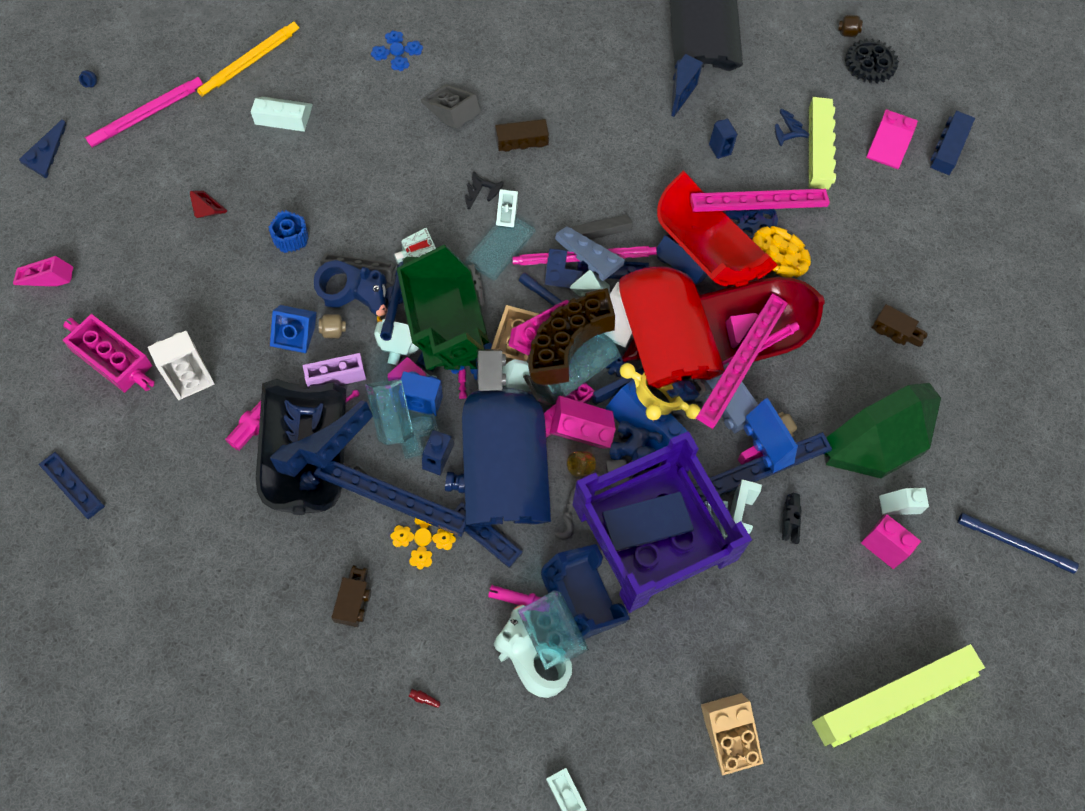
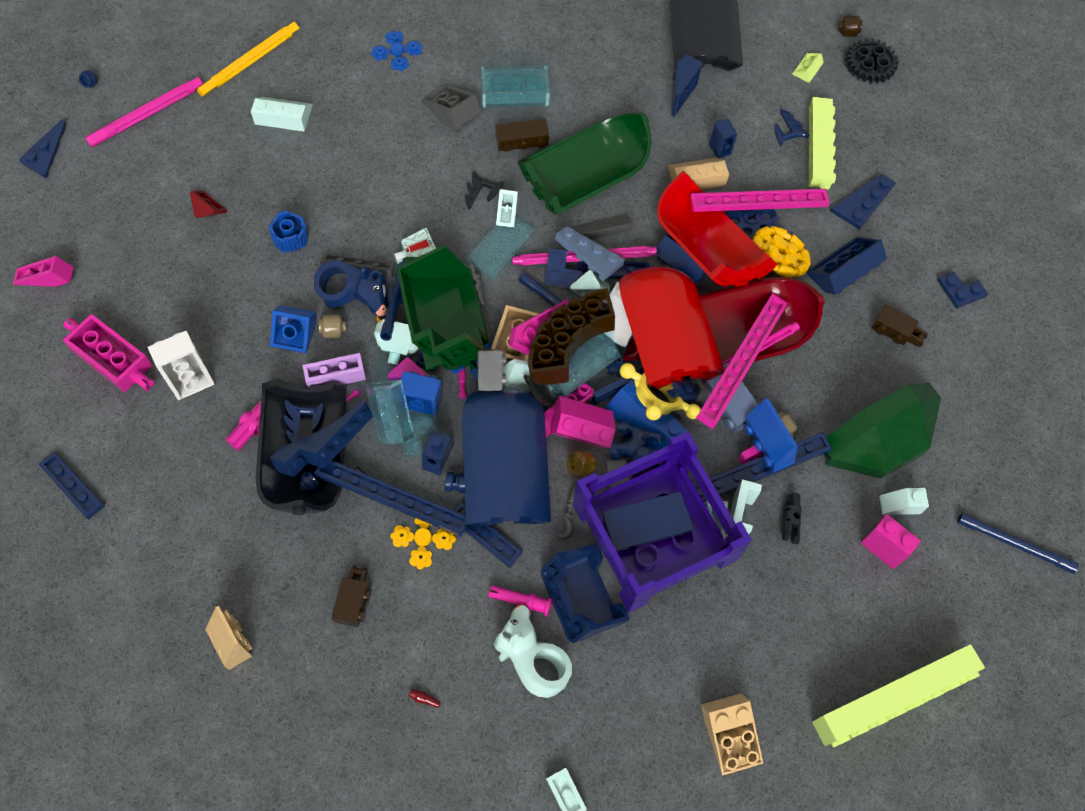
clear light blue slope [518,591,589,670] -> none
dark pink slope [725,313,758,349] -> none
dark pink slope [866,109,918,169] -> none
dark blue brick [930,111,975,175] -> none
none -> tan slope [205,606,253,670]
none -> clear light blue brick [481,66,550,108]
none -> dark green panel [517,112,652,215]
none -> tan slope [667,157,729,190]
none -> yellowish green slope [792,53,824,83]
none -> dark blue slope [806,237,887,295]
none -> dark blue wing [830,174,896,230]
none -> dark blue plate [937,272,988,309]

